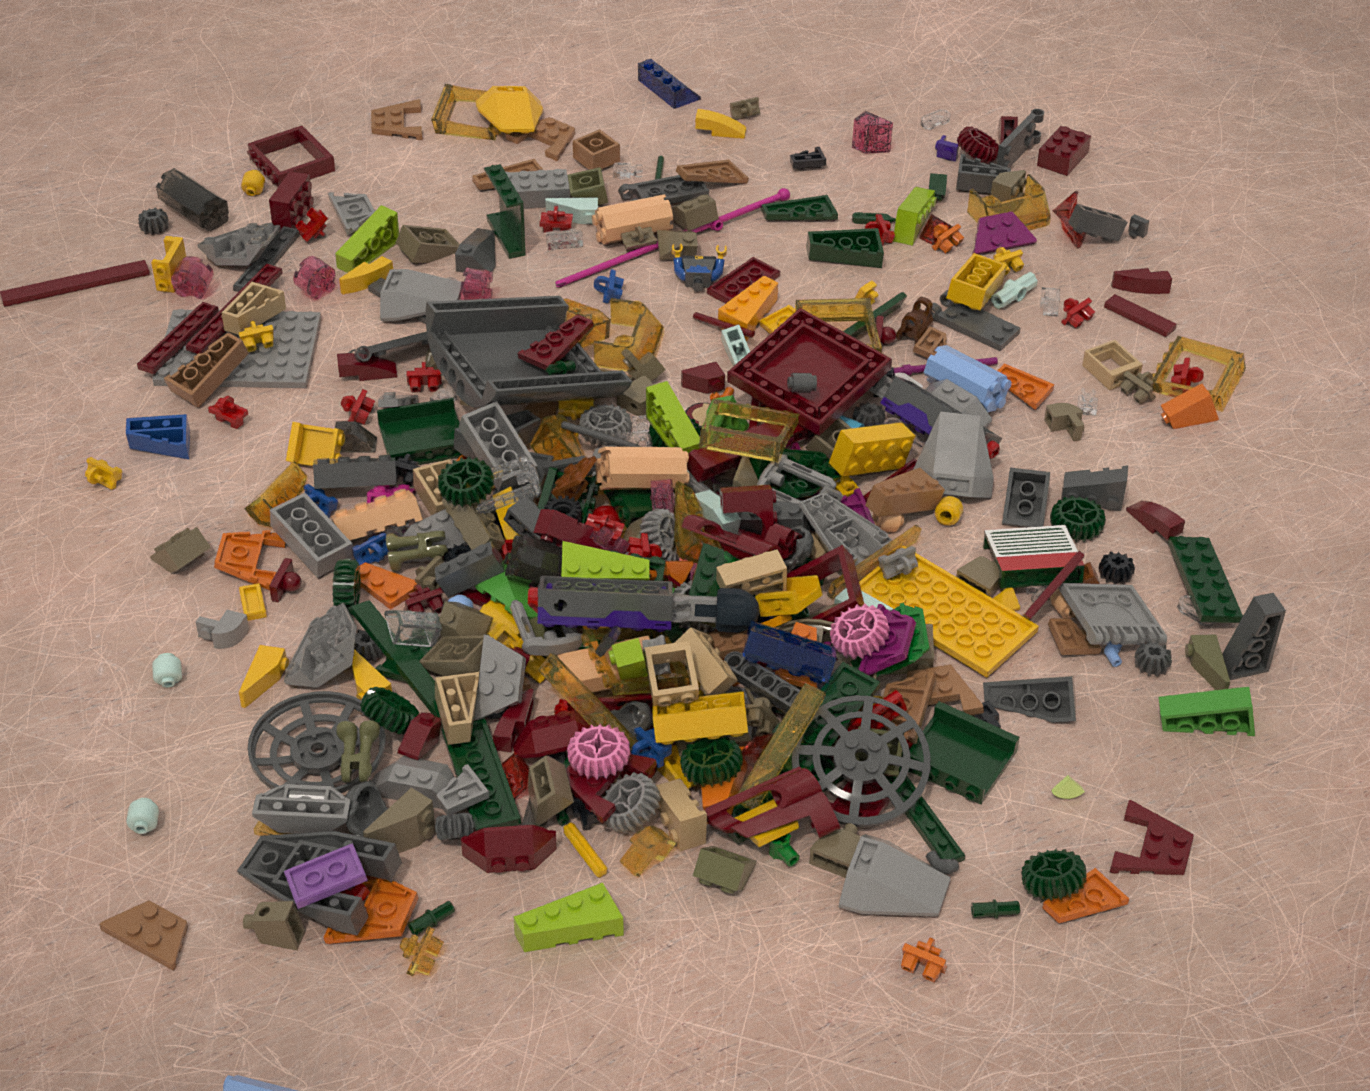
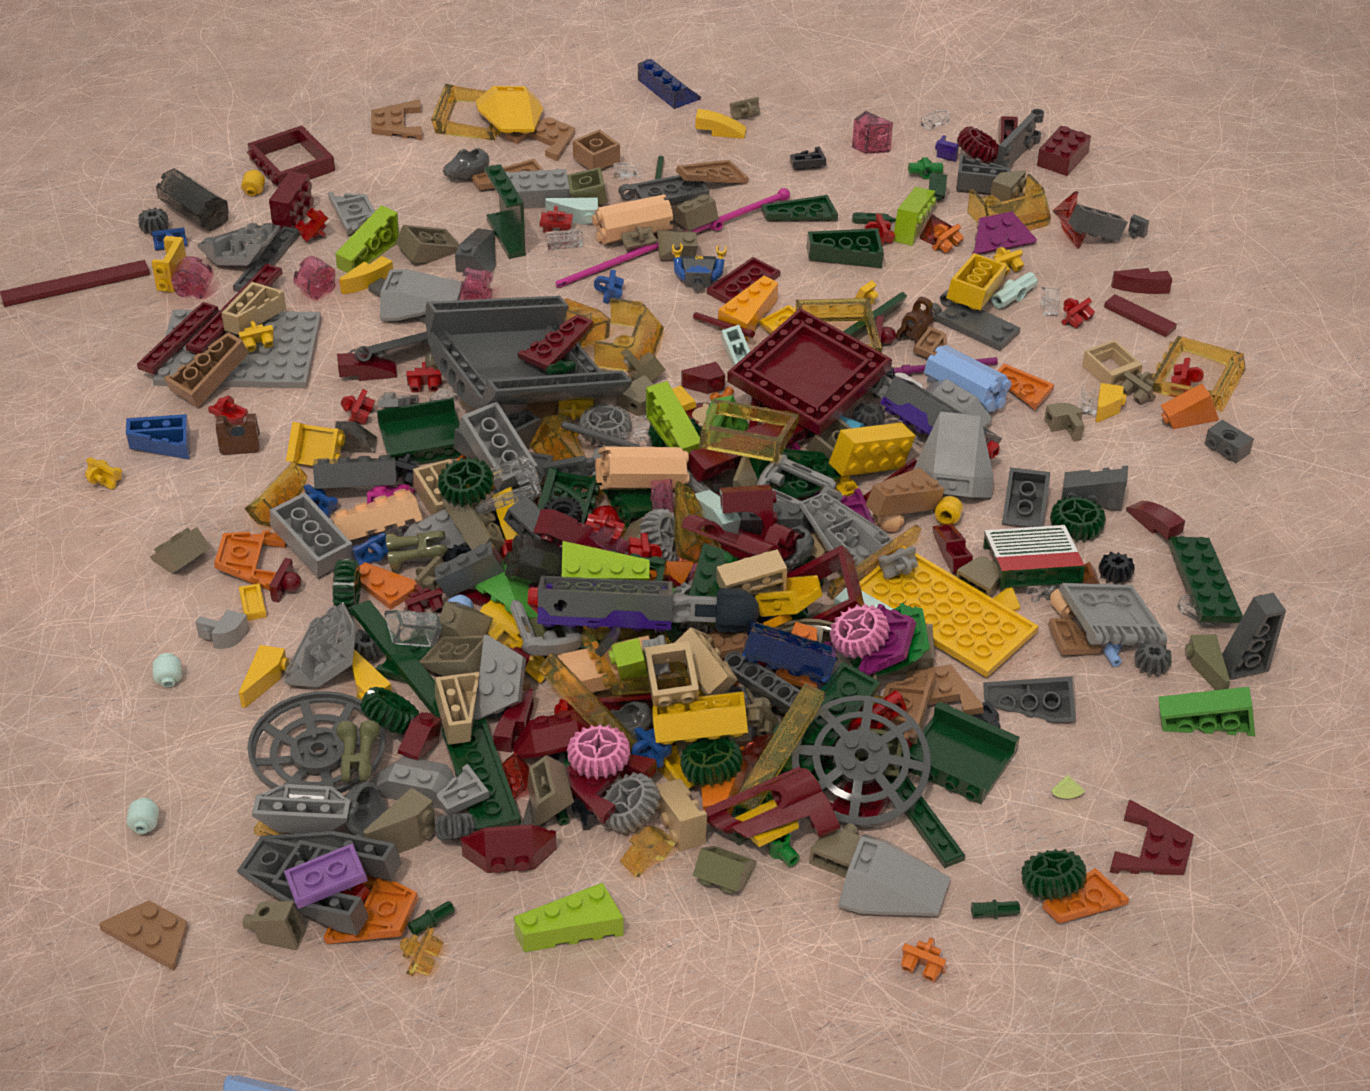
dark orange bracket [551,456,597,501] -> none
yellow axle [563,822,607,877] -> none
dark grey brick [787,373,817,393] -> none
dark grey arm [926,851,959,874] -> none
dark red tile [1022,551,1084,620] -> none
none -> blue hips [152,227,187,250]
none -> reddish brown piece [216,413,260,455]
none -> dark grey piece [442,148,490,179]
none -> yellow tile [672,386,697,411]
none -> green axle [908,157,943,179]
none -> dark red slope [932,523,973,574]
none -> yellow slope [1095,383,1126,422]
none -> dark grey brick [1205,420,1254,463]

